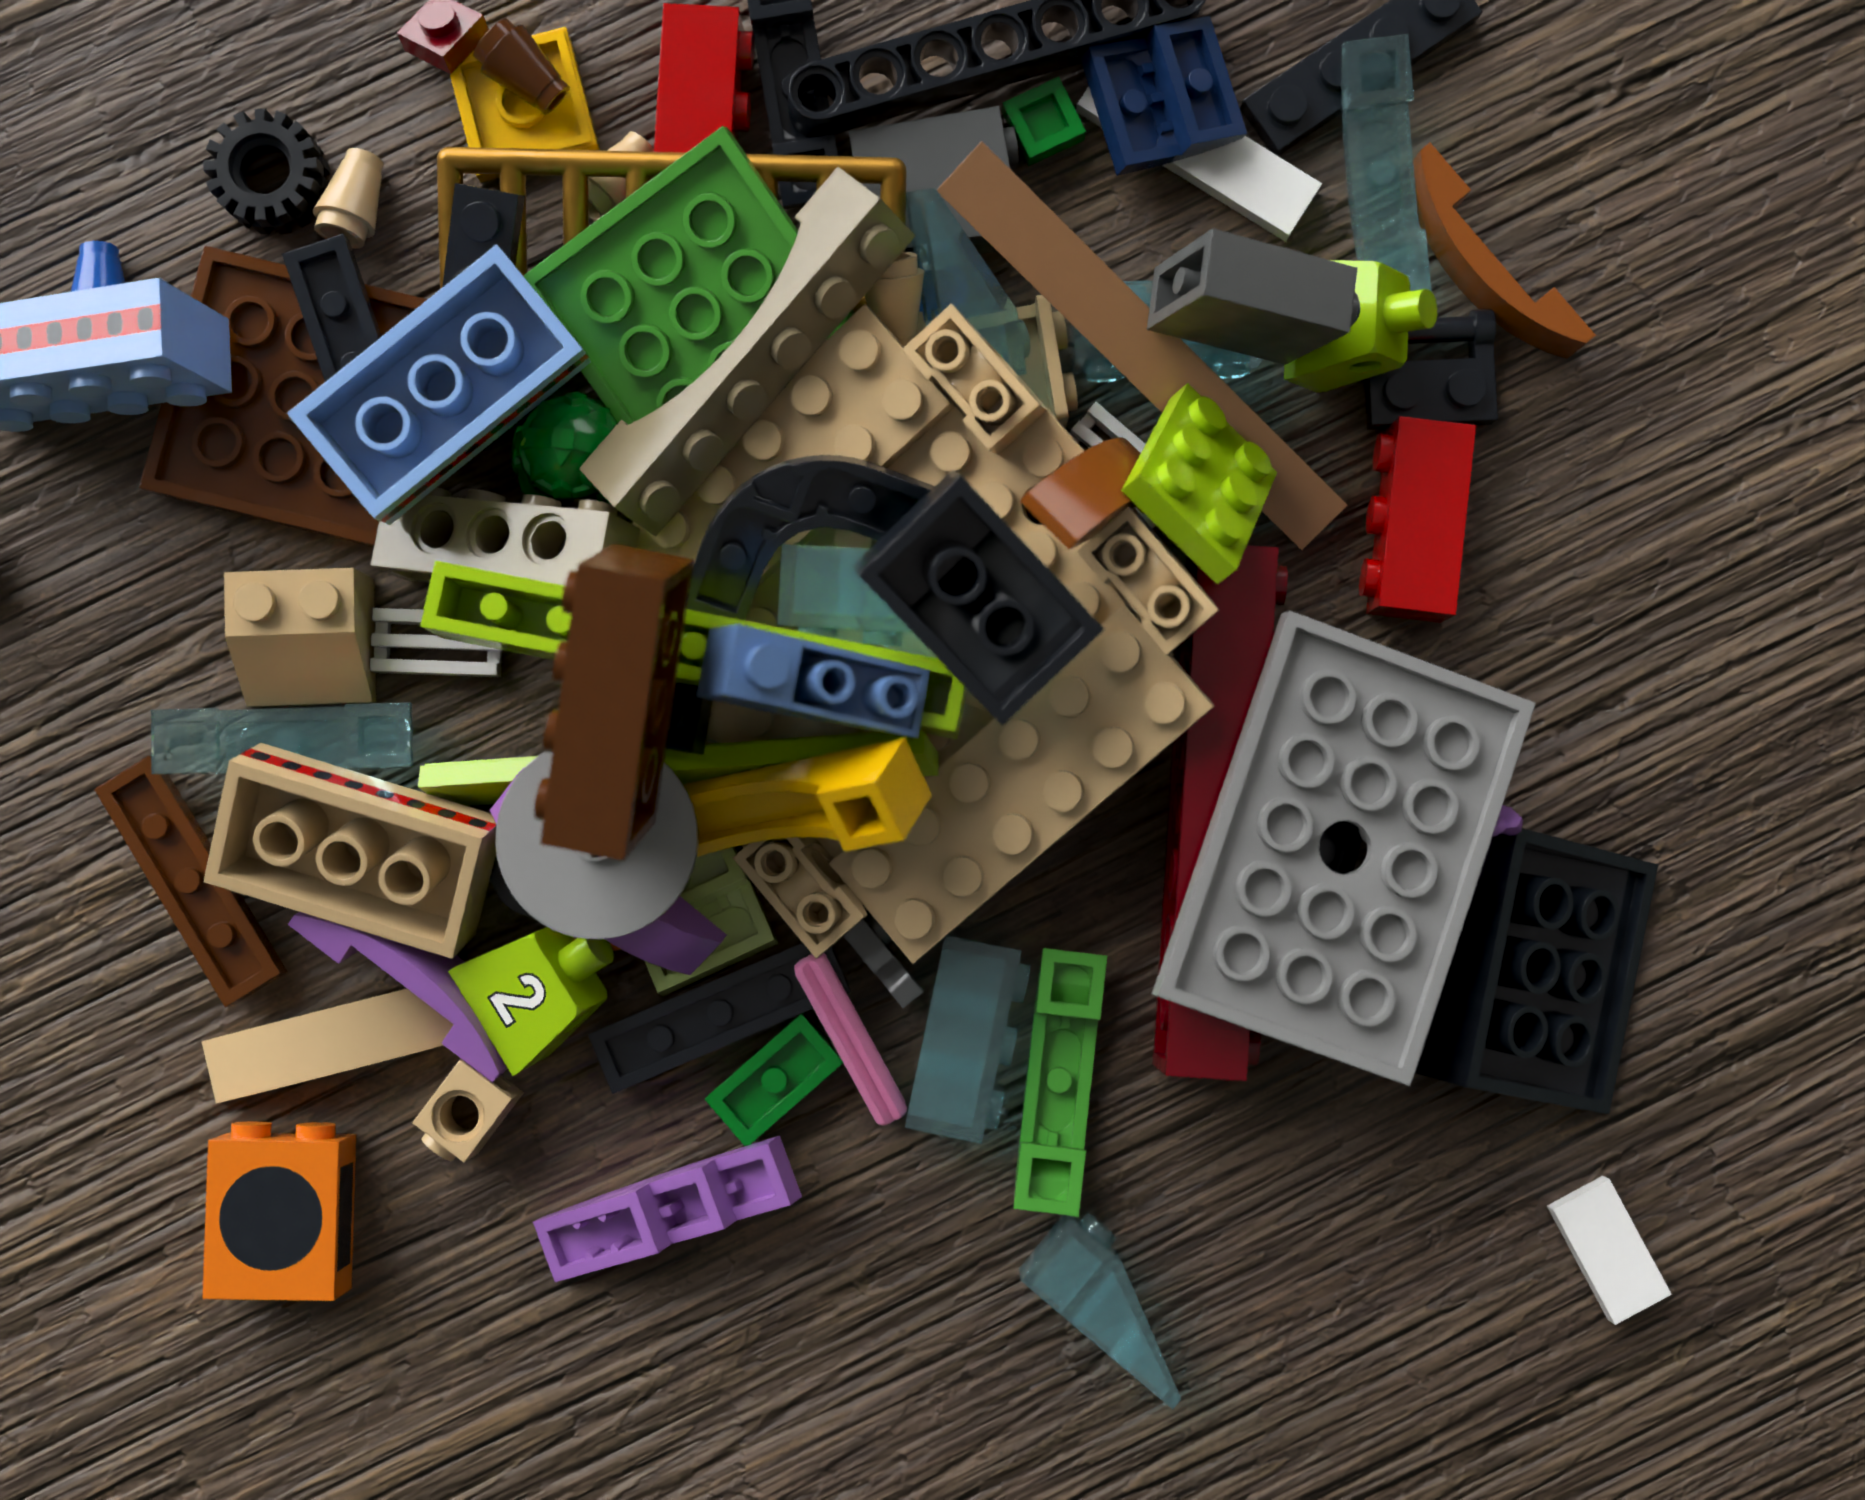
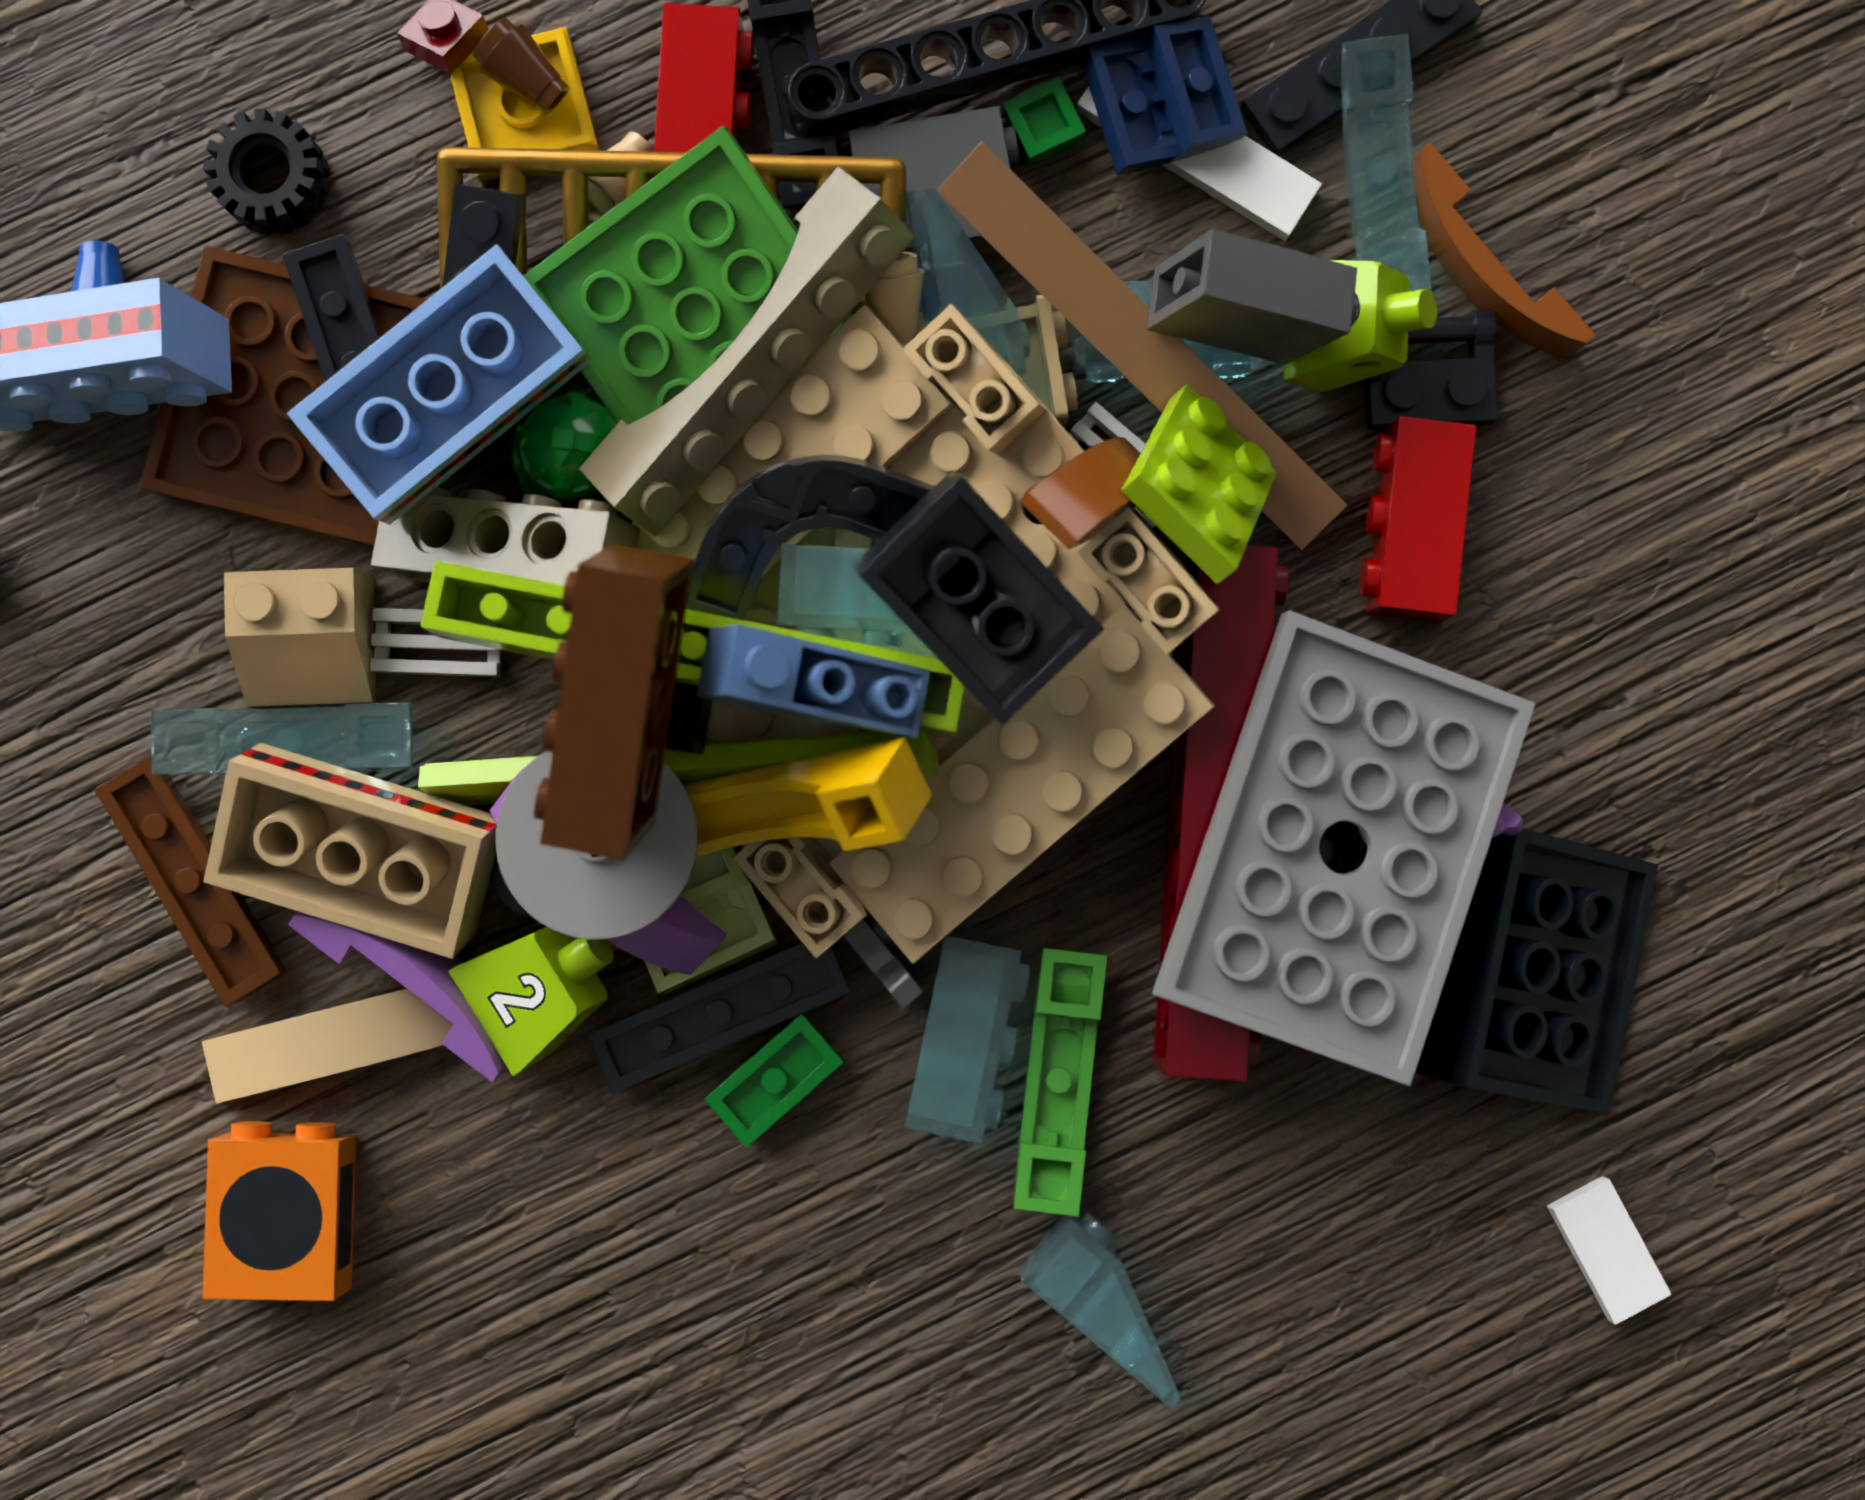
tan cone [313,148,384,249] -> none
tan brick [412,1059,524,1162] -> none
medium lavender slope [533,1136,802,1282] -> none
bright pink axle [794,953,907,1126] -> none

